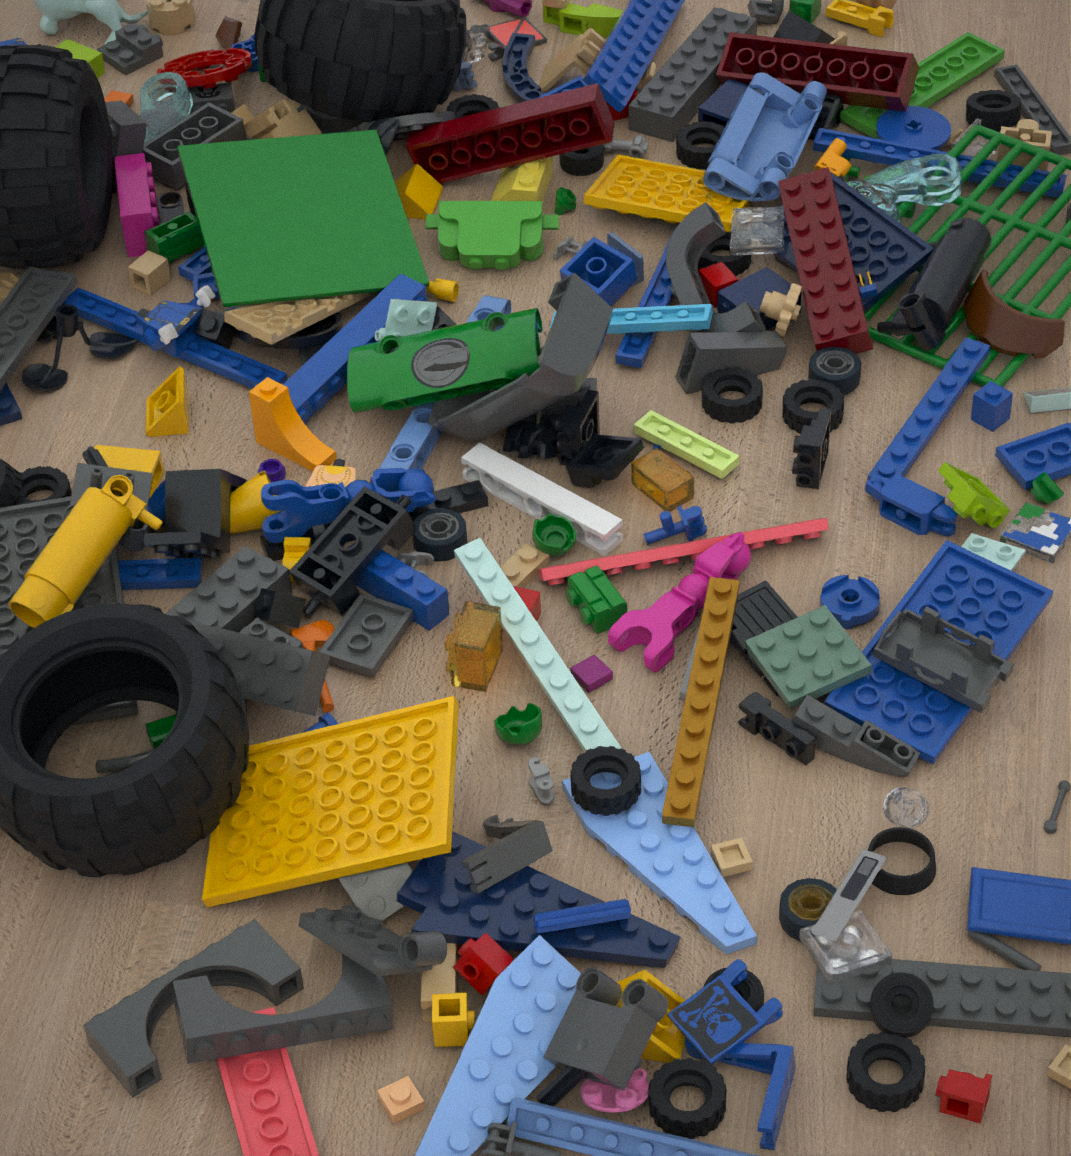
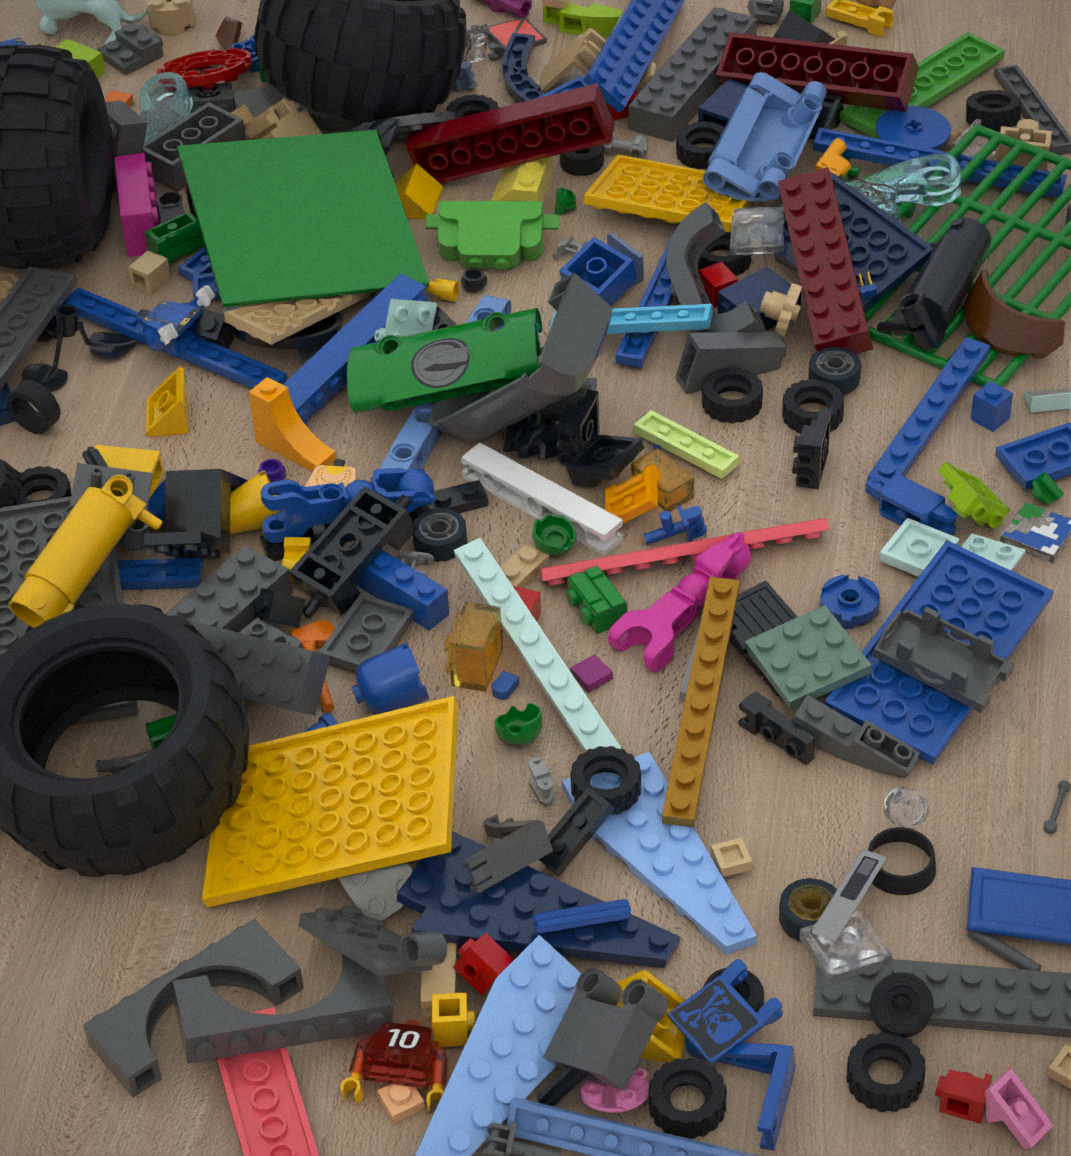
none -> black tyre [6,380,61,434]
none -> dark grey panel [233,87,283,118]
none -> clear red torso [340,1020,448,1113]
none -> blue cylinder [352,642,429,715]
none -> black plate [461,268,487,292]
none -> blue piece [491,670,519,700]
none -> black hinge [538,787,615,876]
none -> light orange plate [605,464,661,524]
none -> light aqua plate [879,518,960,577]
none -> bright pink slope [985,1068,1054,1149]

